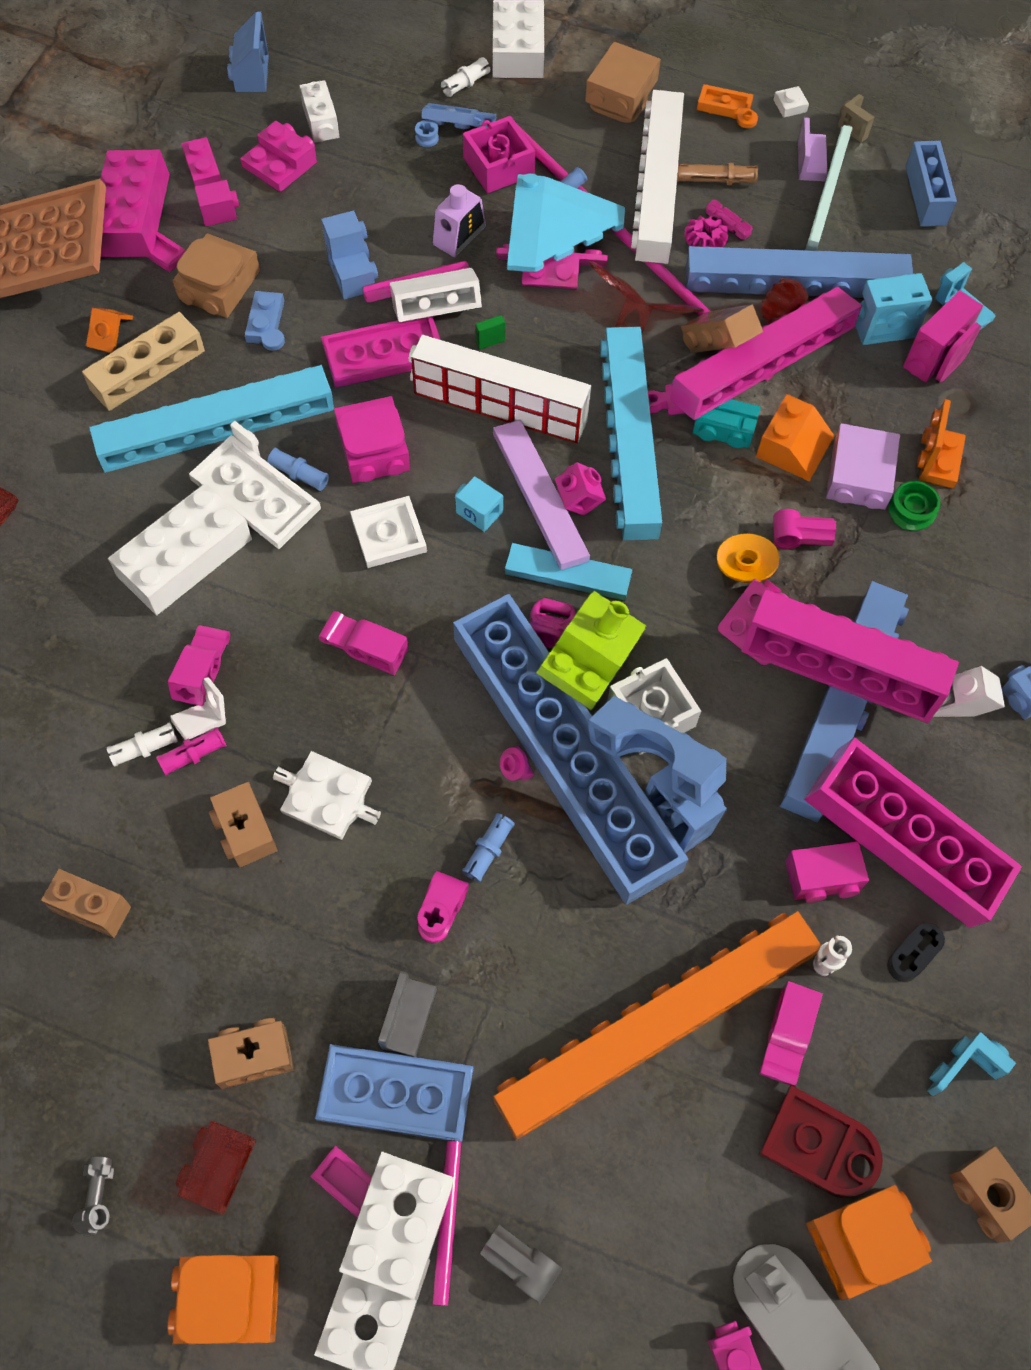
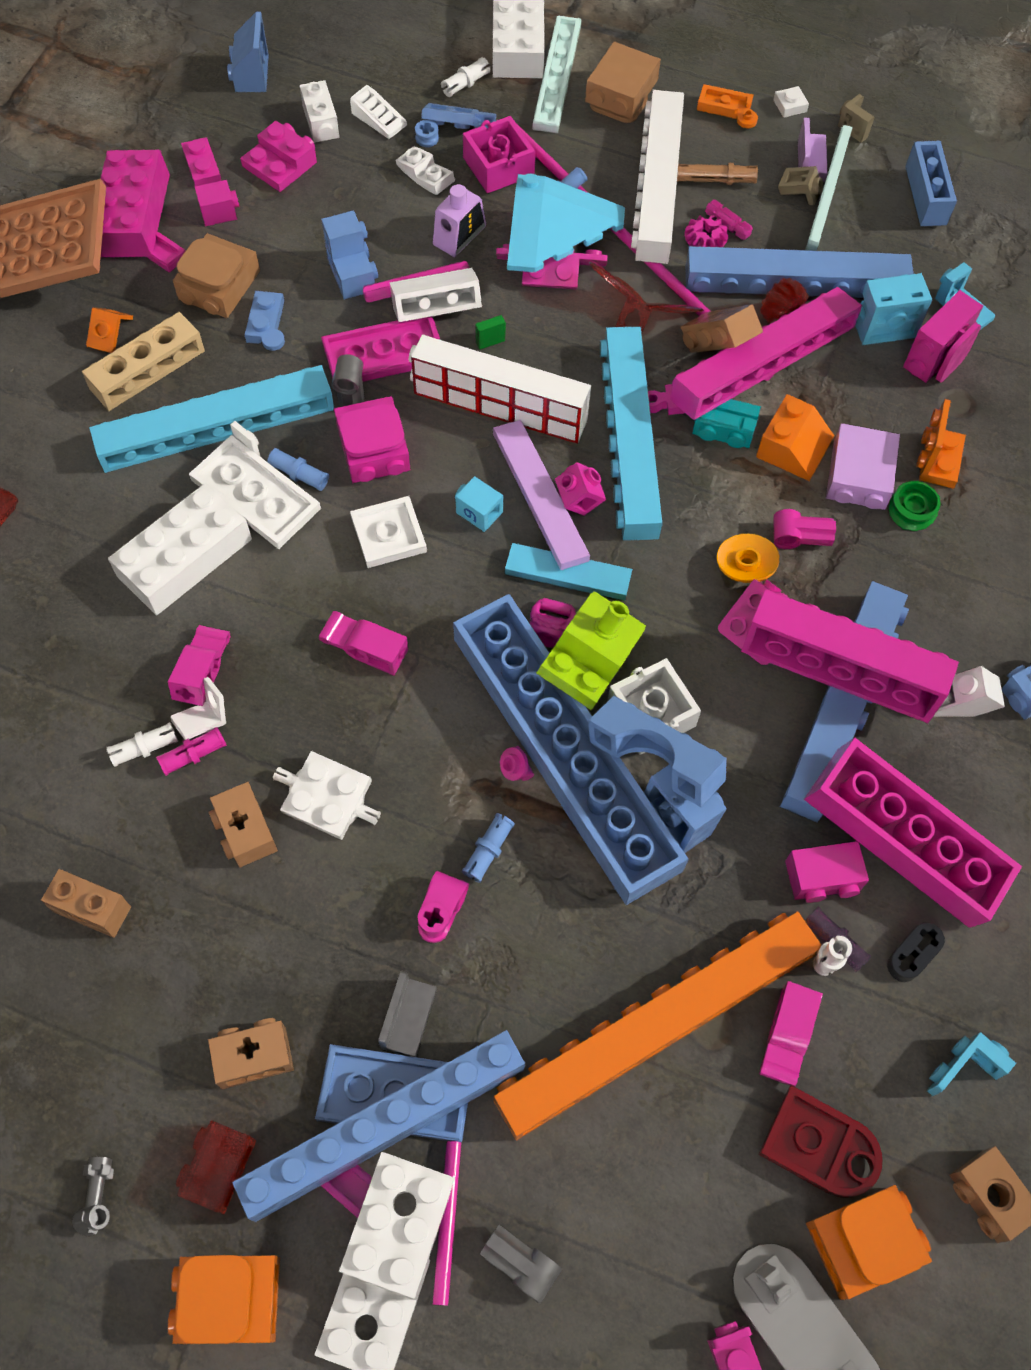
none -> medium blue brick [232,1030,525,1222]
none -> flat silver piece [332,354,365,407]
none -> white slope [350,85,407,139]
none -> white slope [396,146,455,195]
none -> light aqua tile [532,16,581,133]
none -> dark tan bracket [778,166,823,205]
none -> clear purple pin [805,906,872,972]

